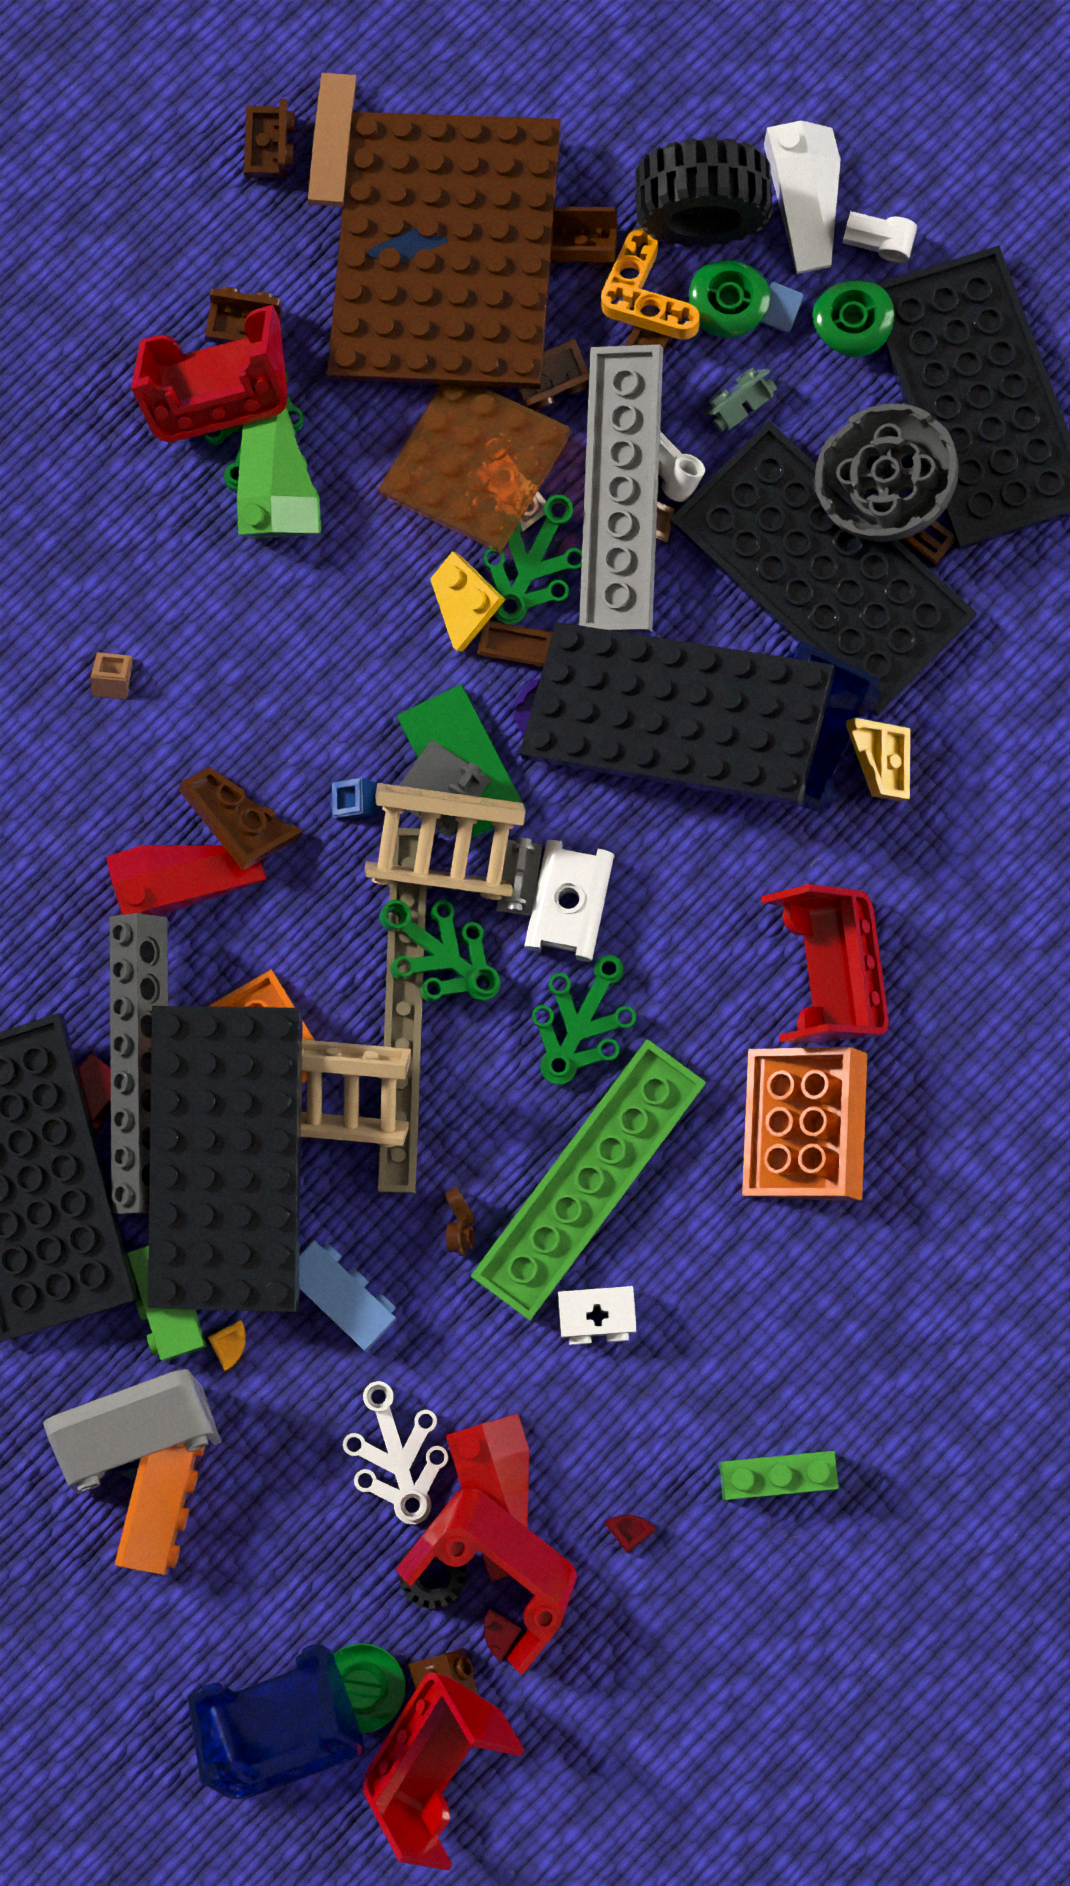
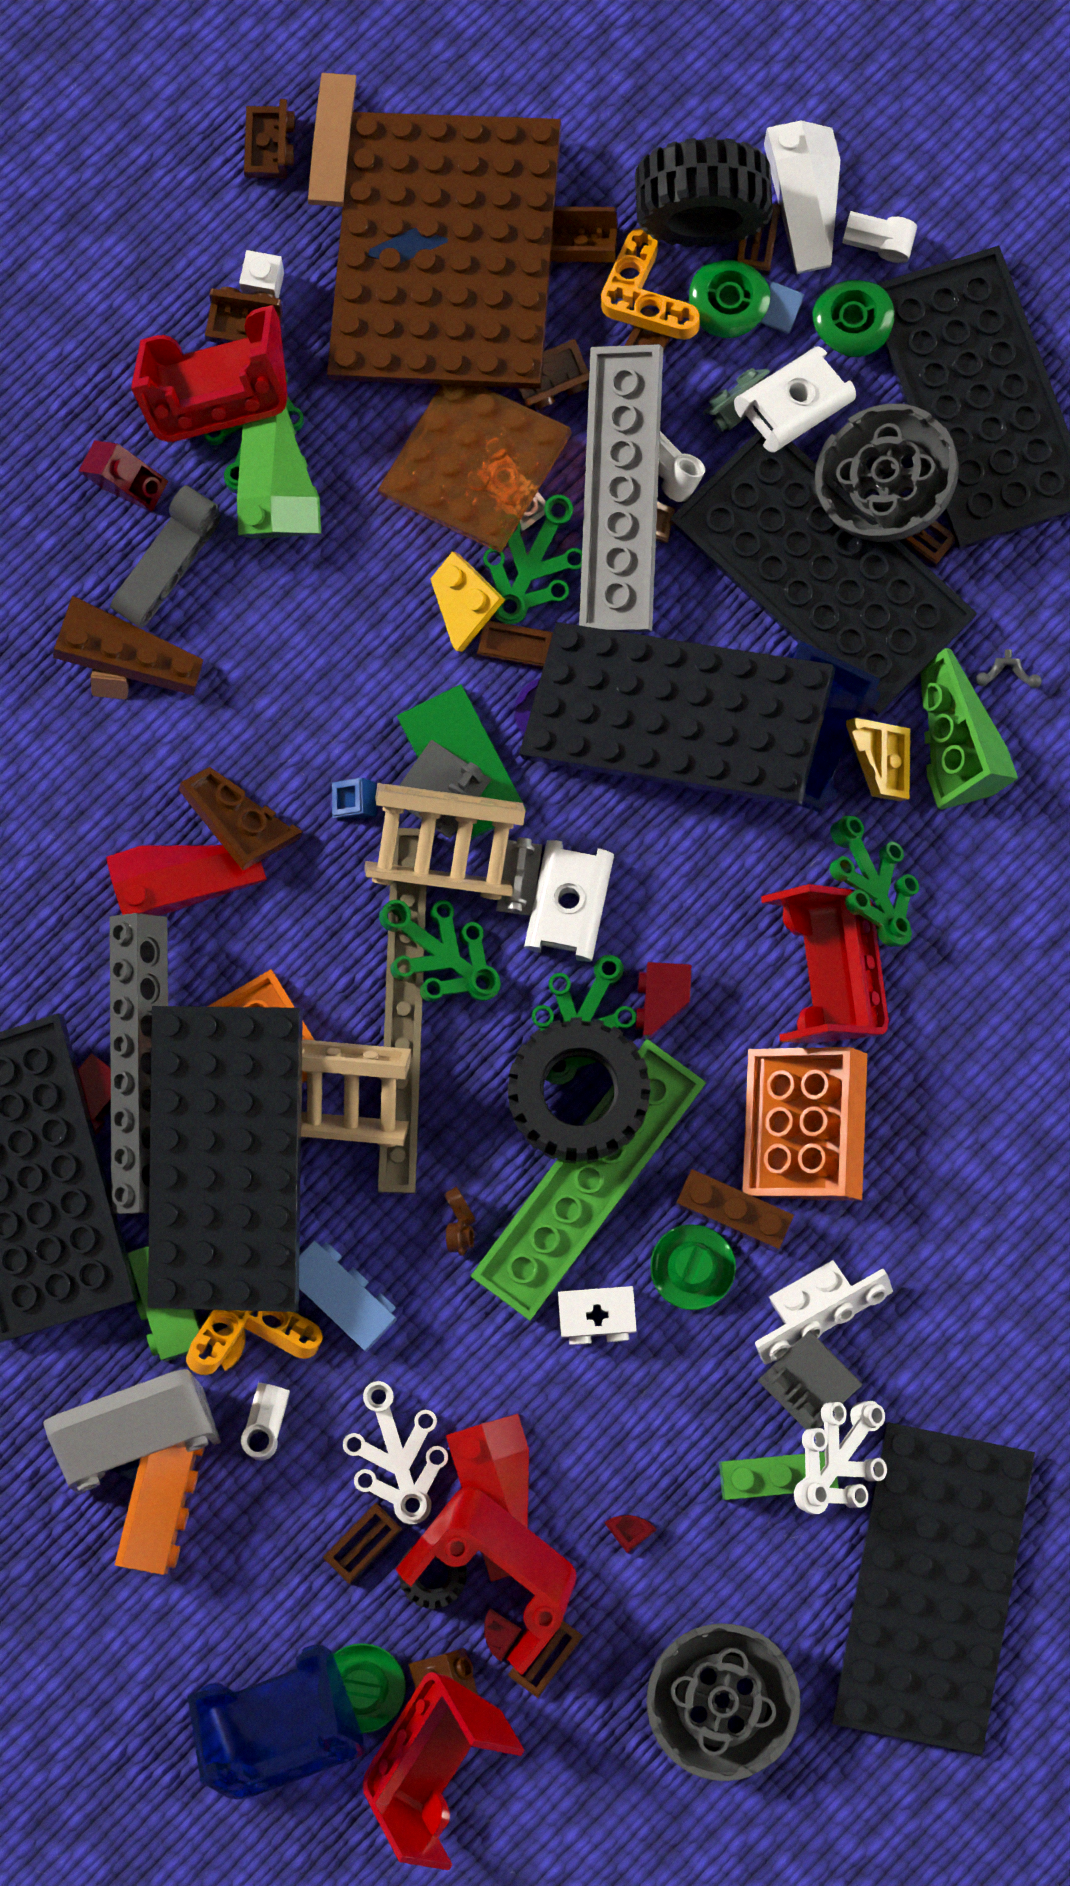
none -> reddish brown wing [53,595,203,696]
none -> dark red slope [78,440,168,511]
none -> dark grey beam [110,485,221,628]
none -> light orange beam [186,1310,323,1375]
none -> white brick [239,250,284,299]
none -> white piece [241,1382,290,1460]
none -> reddish brown tile [323,1503,403,1584]
none -> reddish brown tile [507,1620,583,1698]
none -> black tyre [508,1017,651,1164]
none -> dark red slope [636,962,692,1041]
none -> dark grey brick [646,1623,800,1781]
none -> green hat [650,1224,736,1310]
none -> reddish brown brick [675,1169,794,1252]
none -> white piece [734,347,856,452]
none -> reddish brown tile [736,204,781,275]
none -> white bracket [755,1260,893,1365]
none -> dark grey hinge [758,1330,863,1430]
none -> white plant [794,1401,887,1515]
none -> green plant [829,816,919,947]
none -> black plate [831,1422,1035,1755]
none -> bright green wedge [921,648,1018,809]
none -> dark grey piece [975,649,1042,688]

